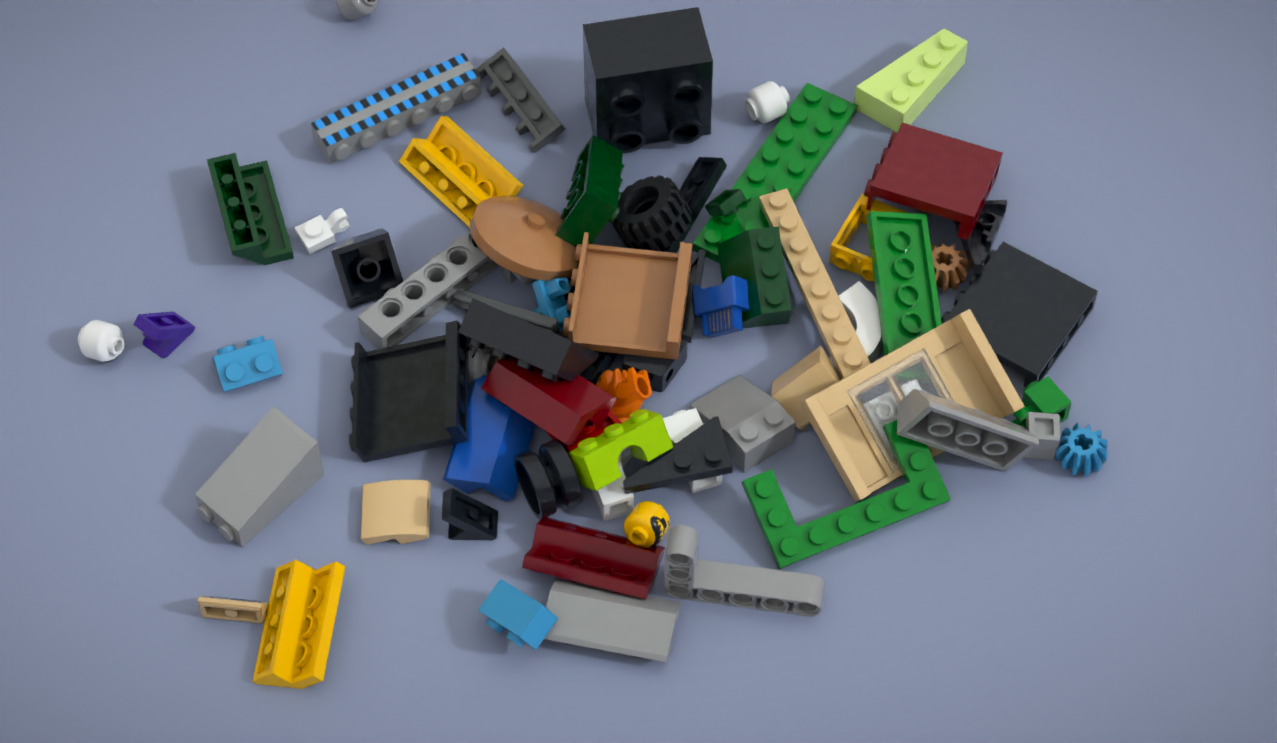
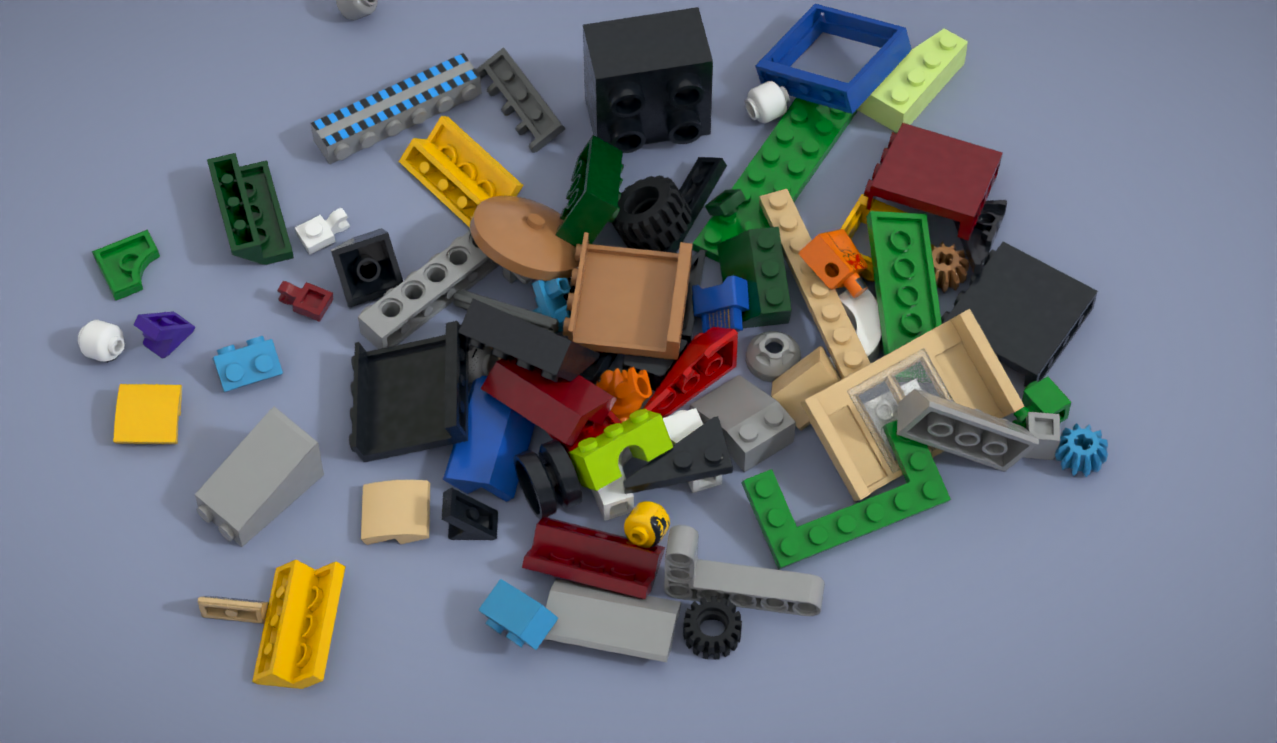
none -> green tile [92,229,160,301]
none -> yellow slope [113,384,182,444]
none -> dark red plate [277,281,333,322]
none -> red wedge [643,327,738,418]
none -> black tyre [683,596,742,660]
none -> light grey piece [746,331,801,382]
none -> blue window [755,3,912,114]
none -> orange torso [798,229,868,298]

